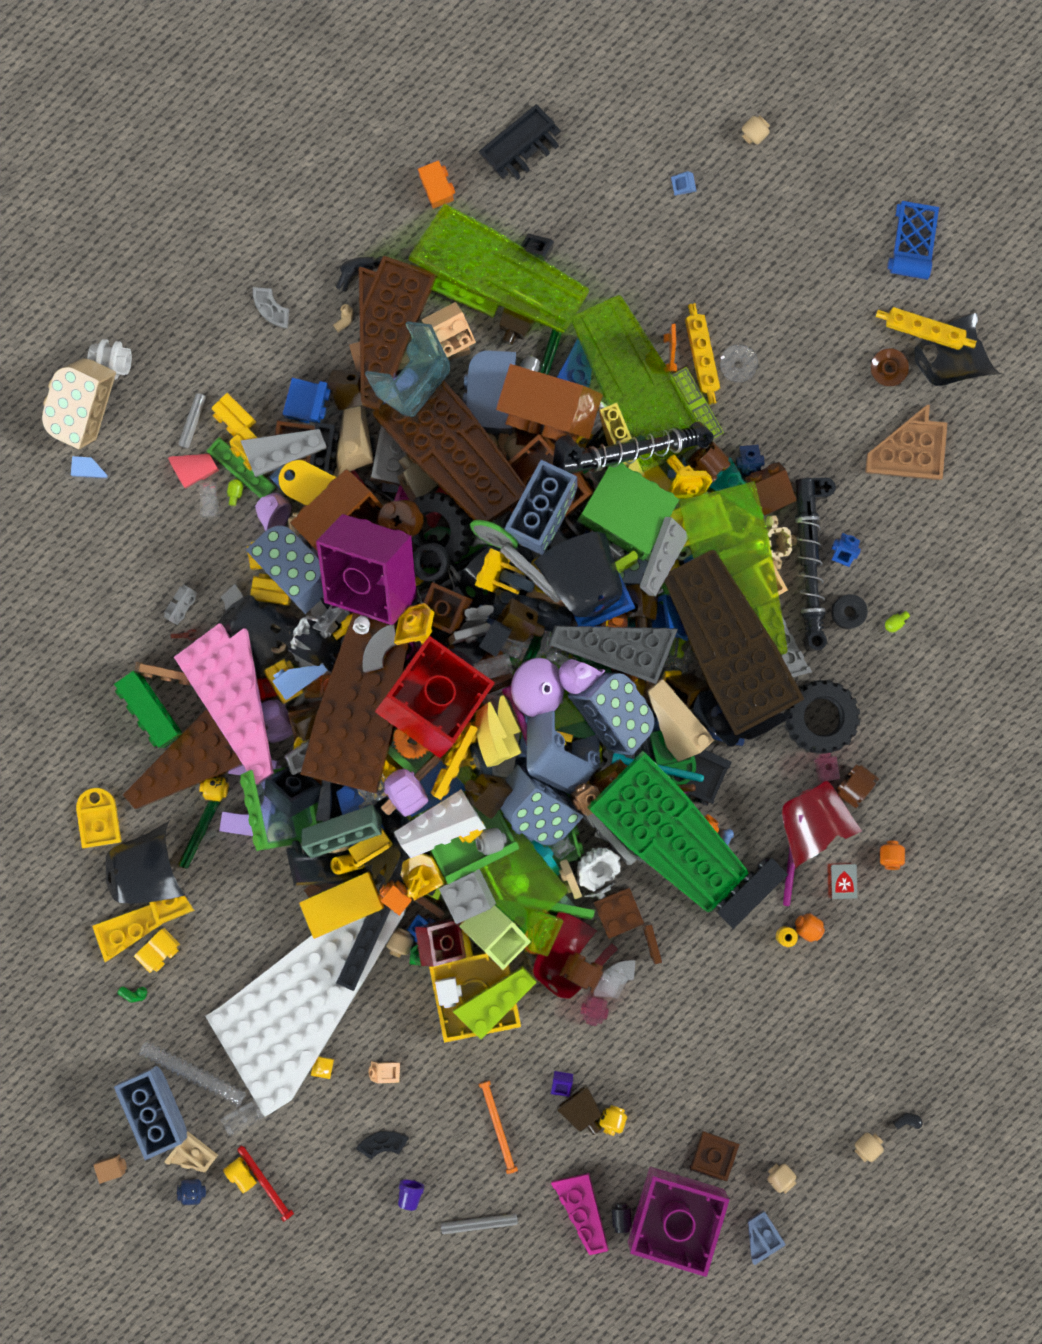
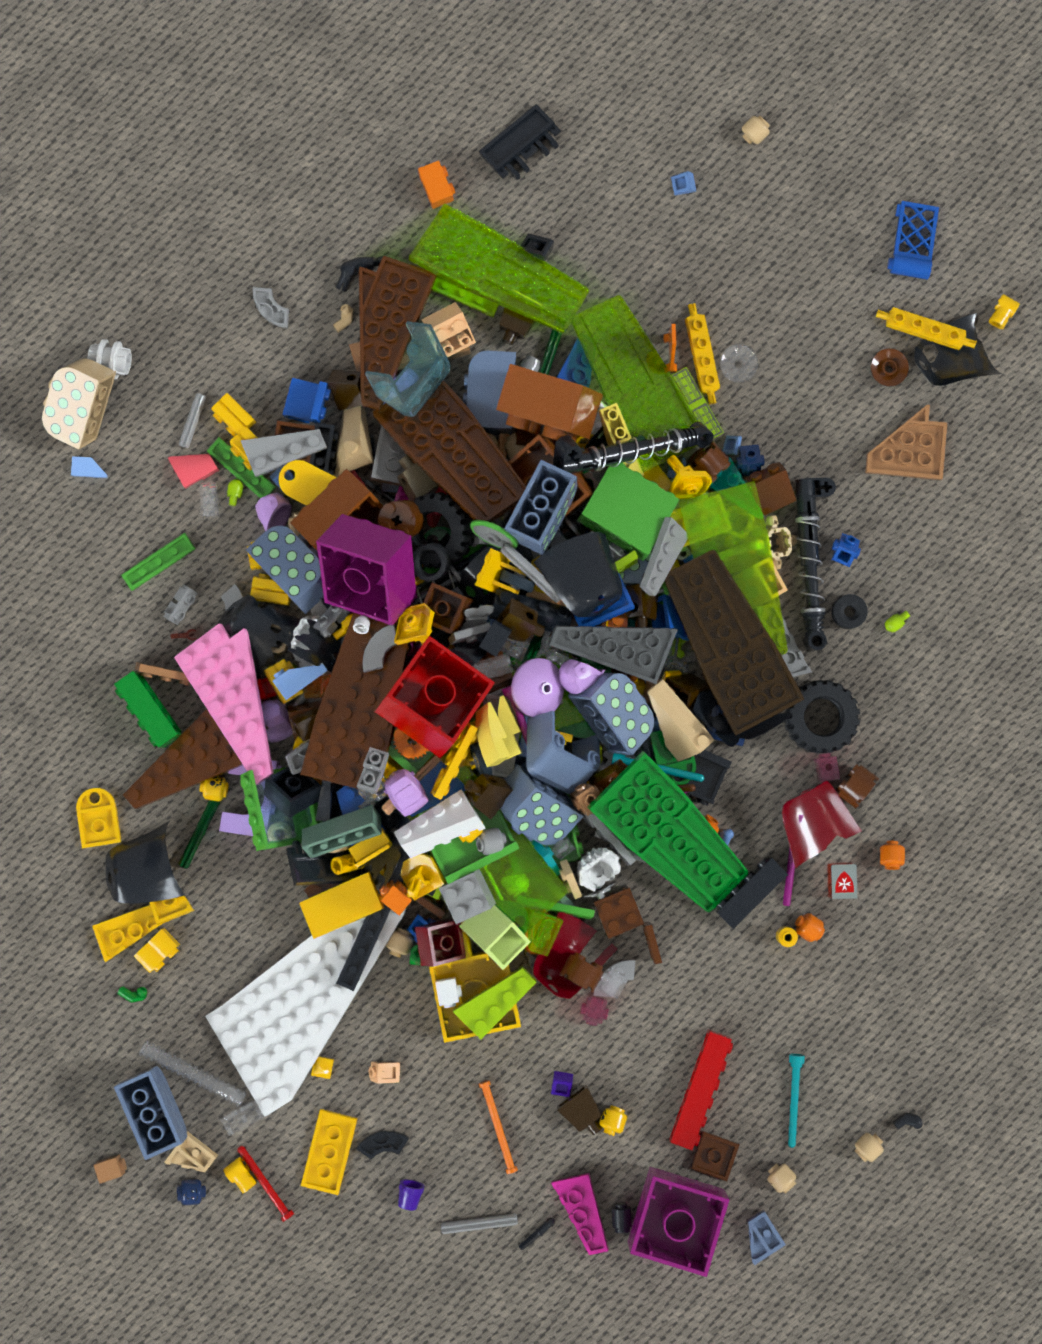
none -> bright green tile [121,533,196,591]
none -> yellow tile [301,1109,358,1195]
none -> light grey slope [357,747,389,794]
none -> black piece [519,1218,555,1250]
none -> red brick [669,1029,733,1151]
none -> medium blue slope [722,435,742,455]
none -> teal piece [788,1053,805,1148]
none -> yellow piece [988,294,1020,329]

